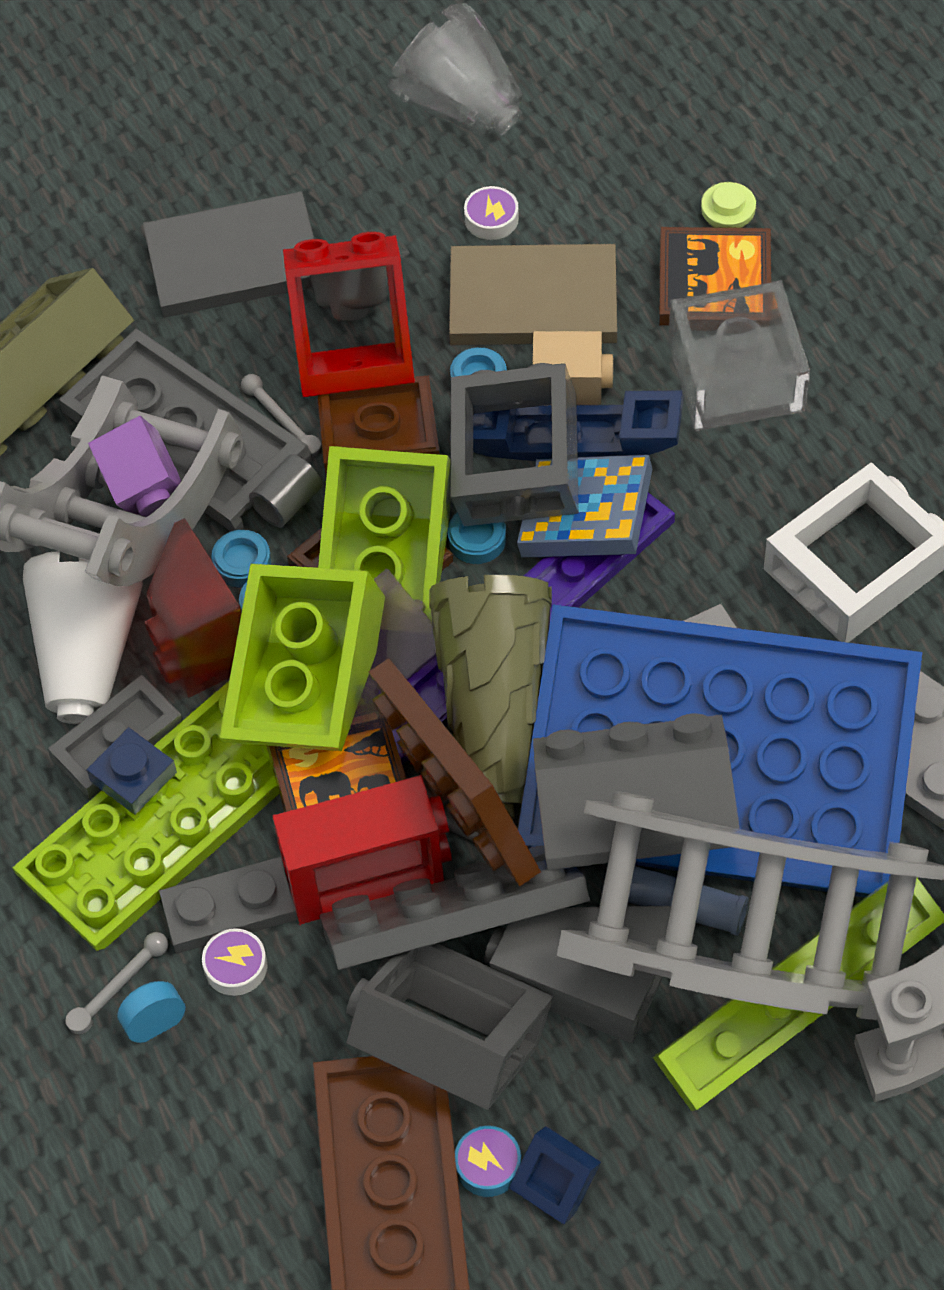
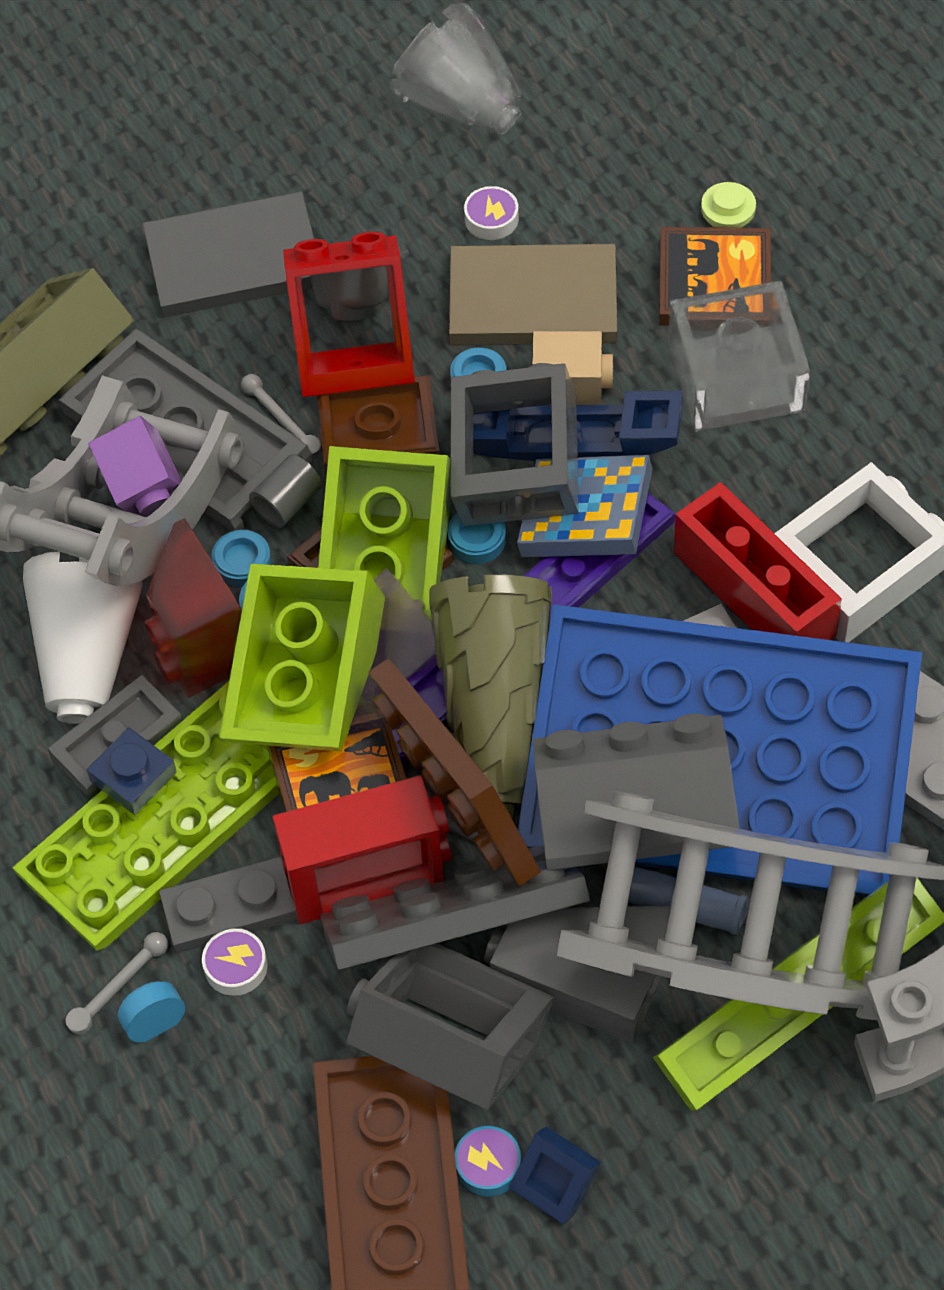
none -> red brick [673,482,842,640]

